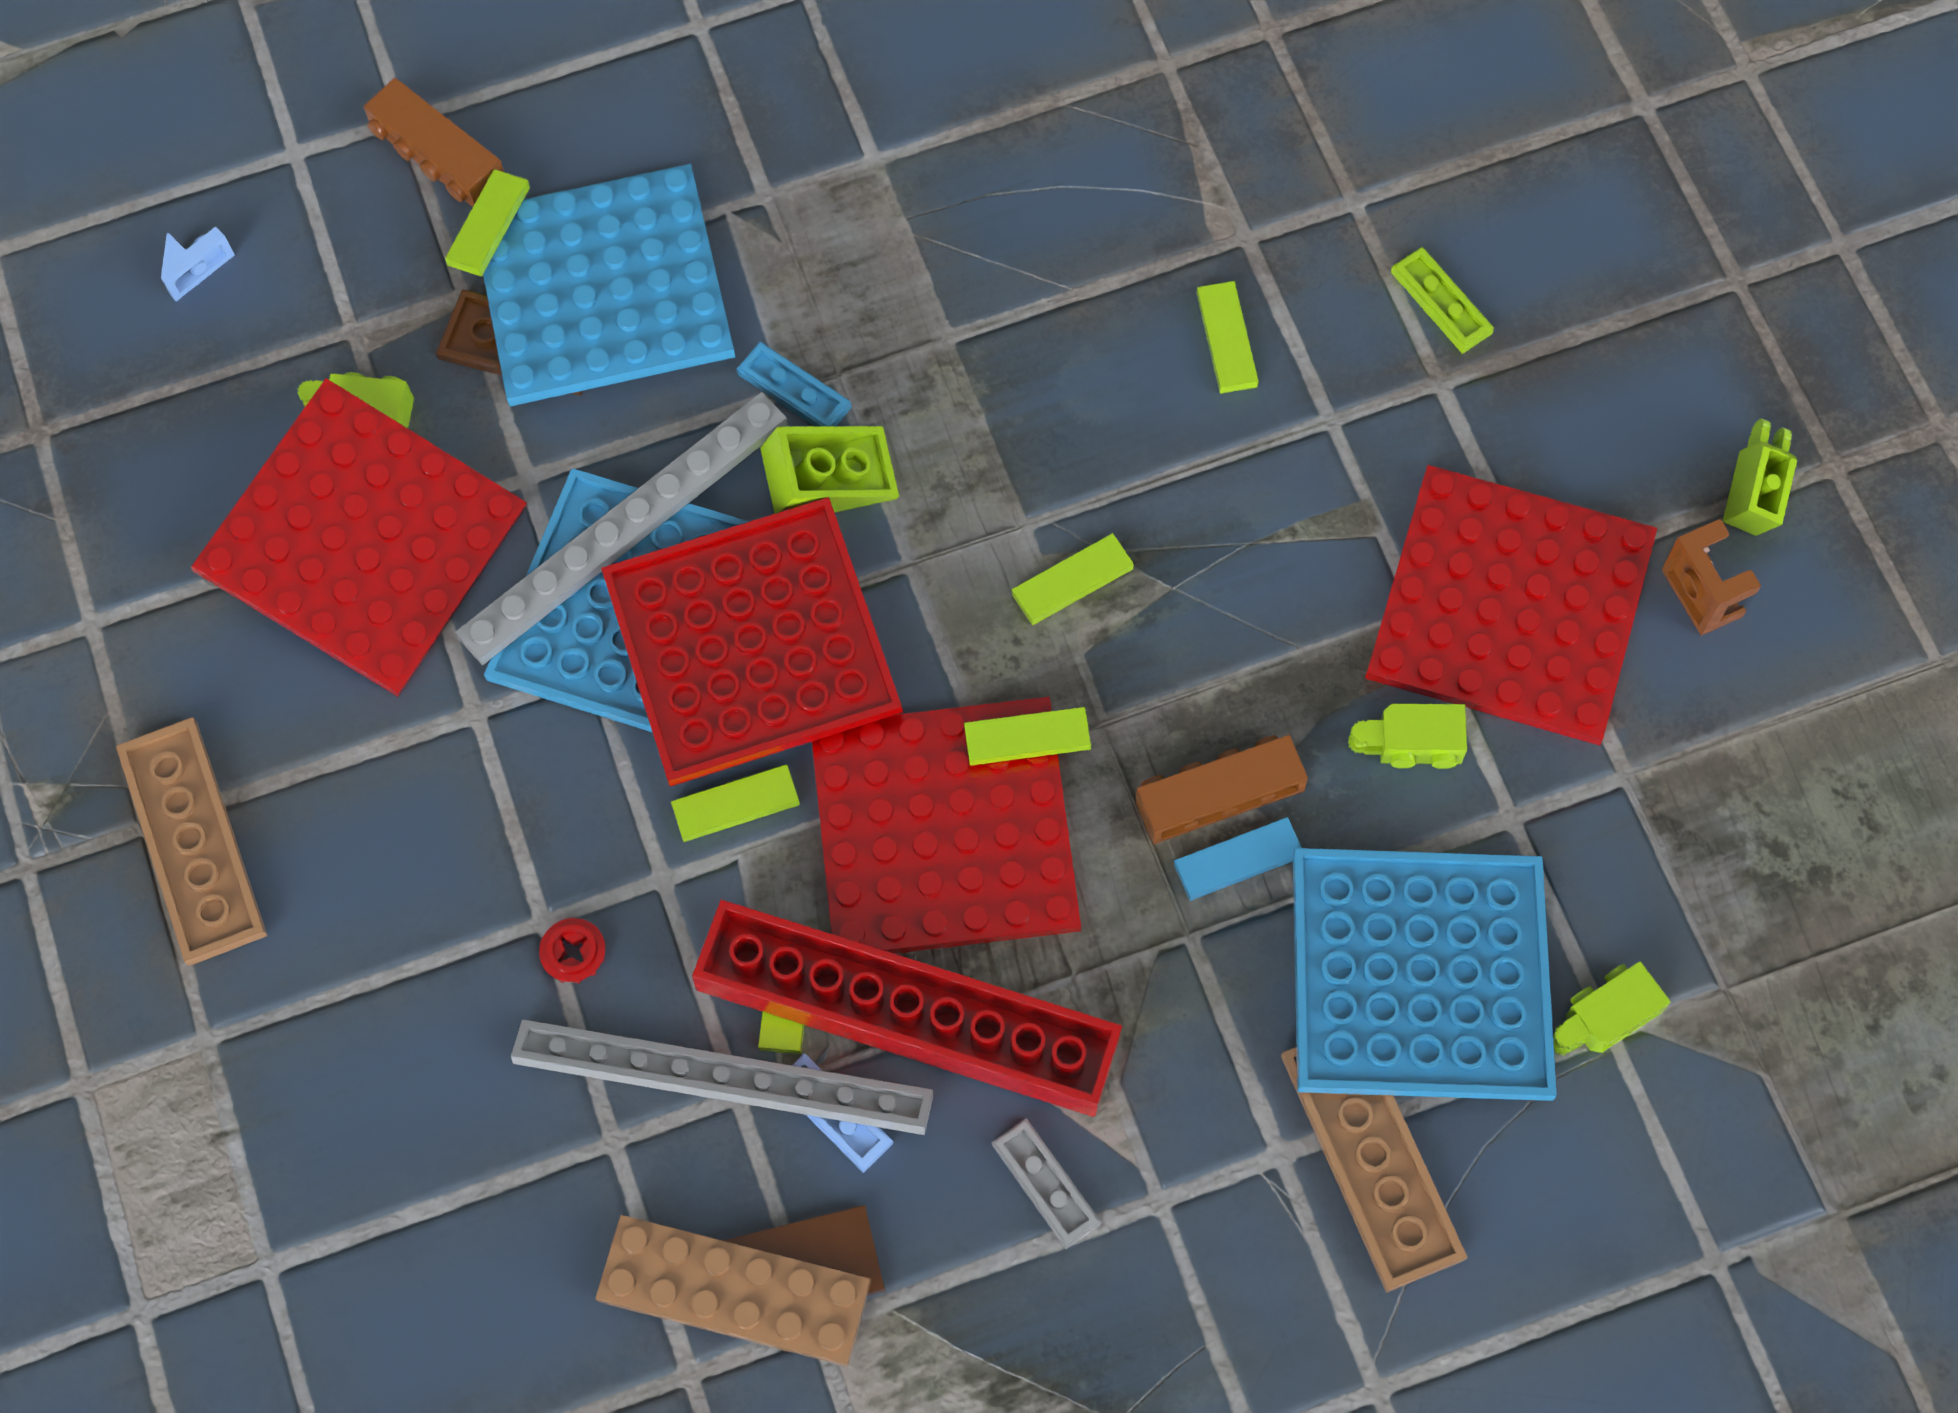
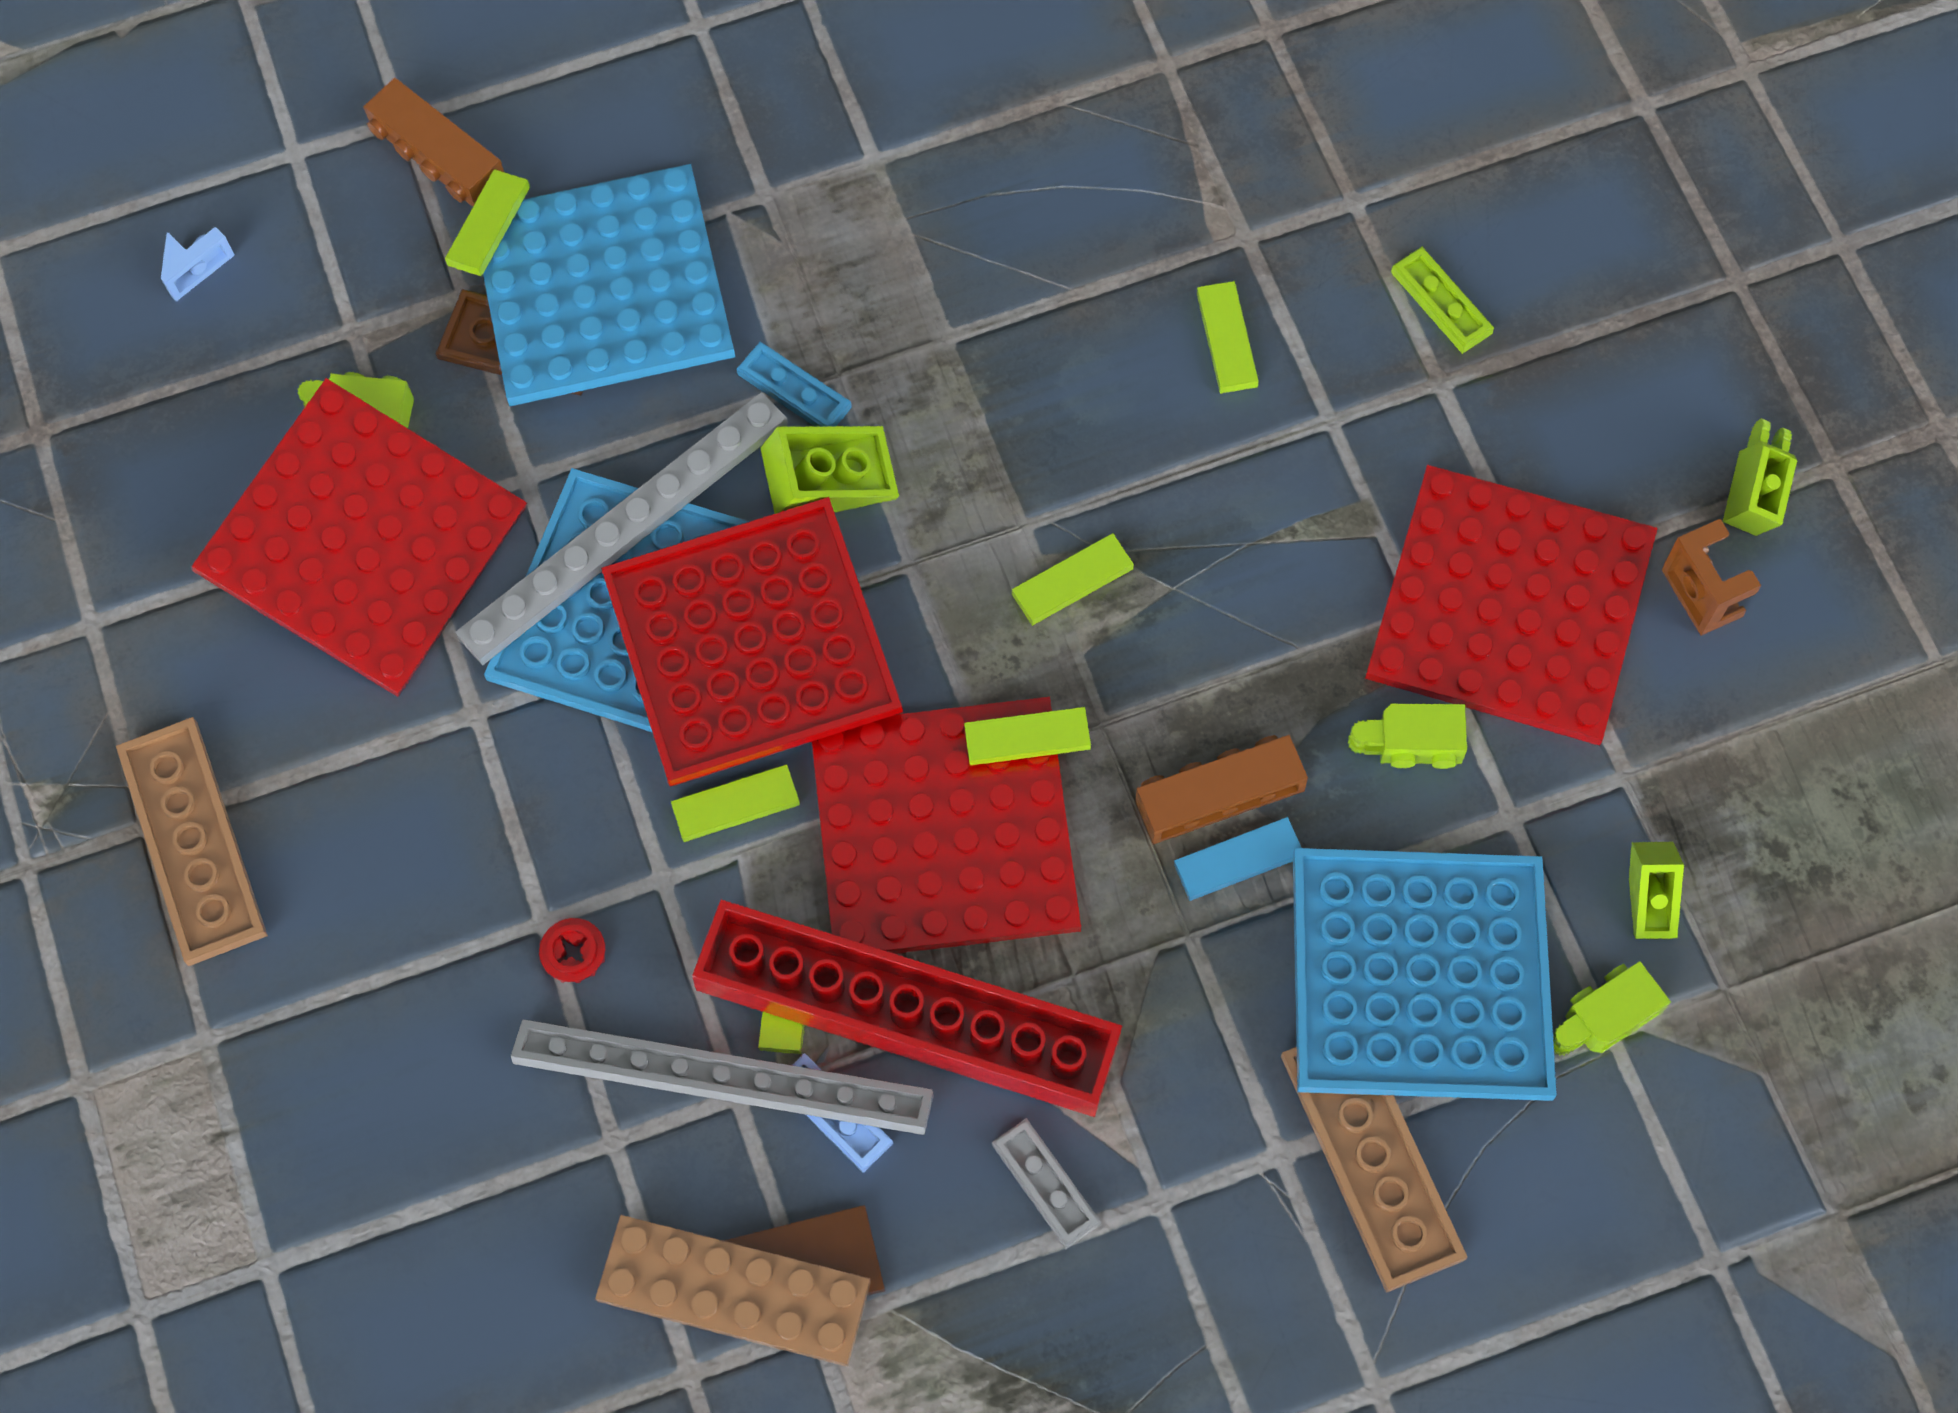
none -> lime slope [1629,842,1684,939]

